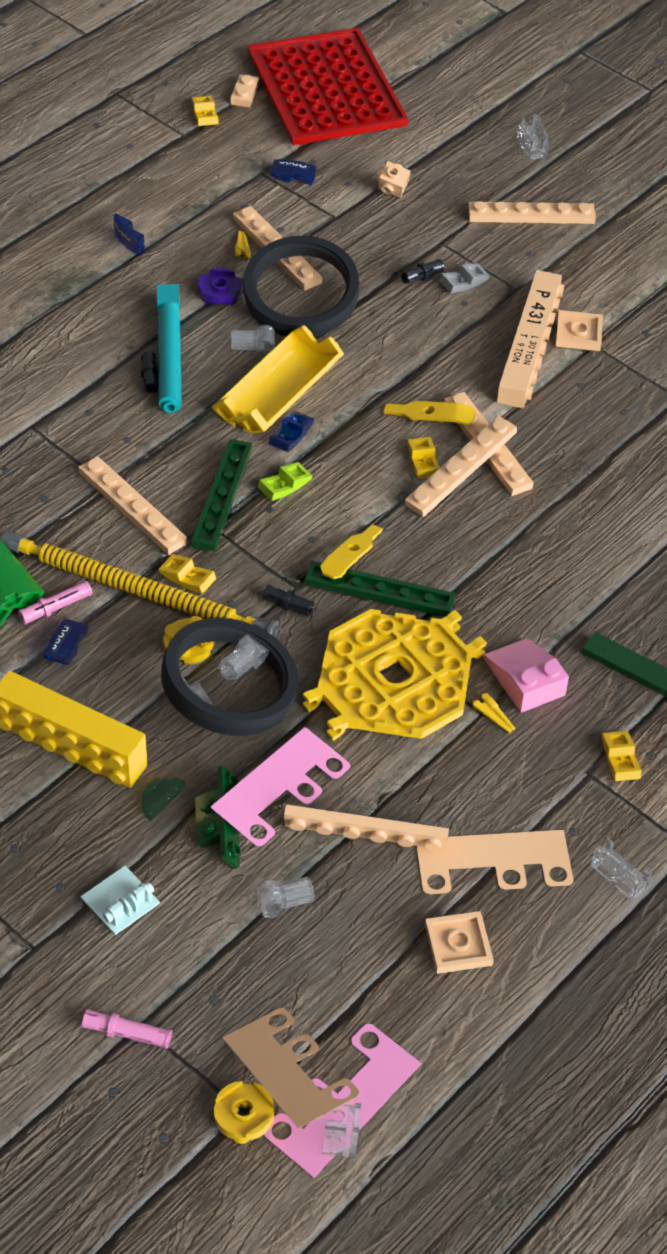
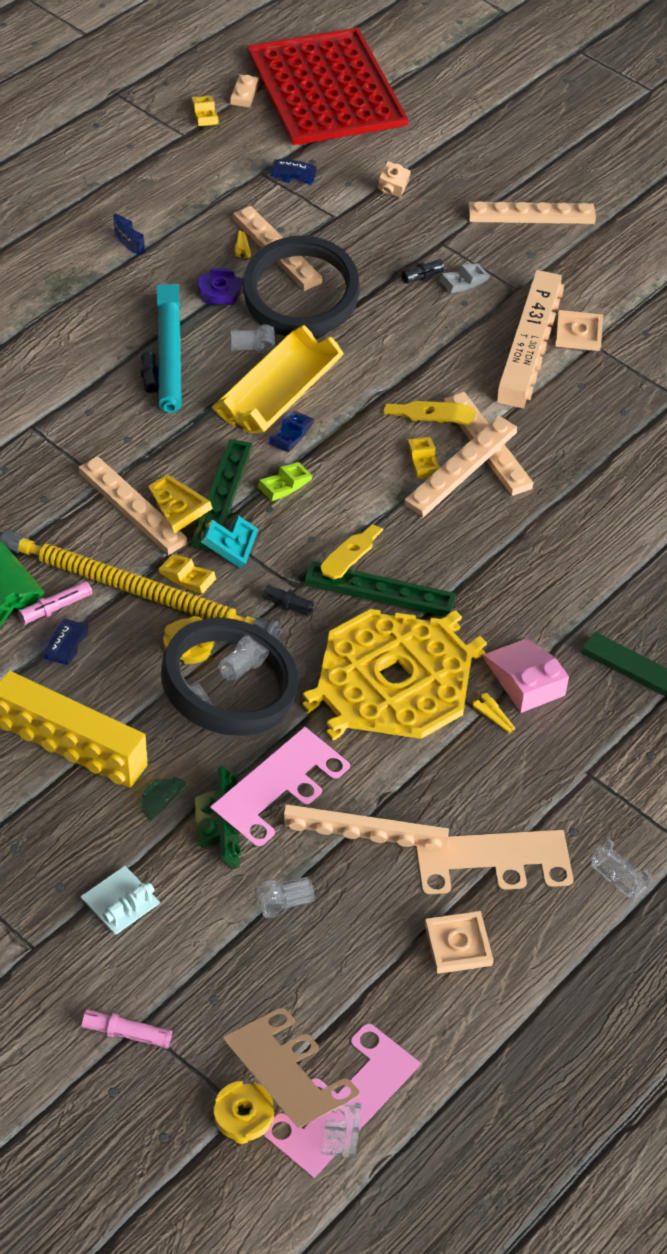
clear hinge [516,114,550,160] -> none
yellow slope [602,731,642,781] -> none
none -> yellow wing [149,474,212,534]
none -> teal plate [201,516,258,568]

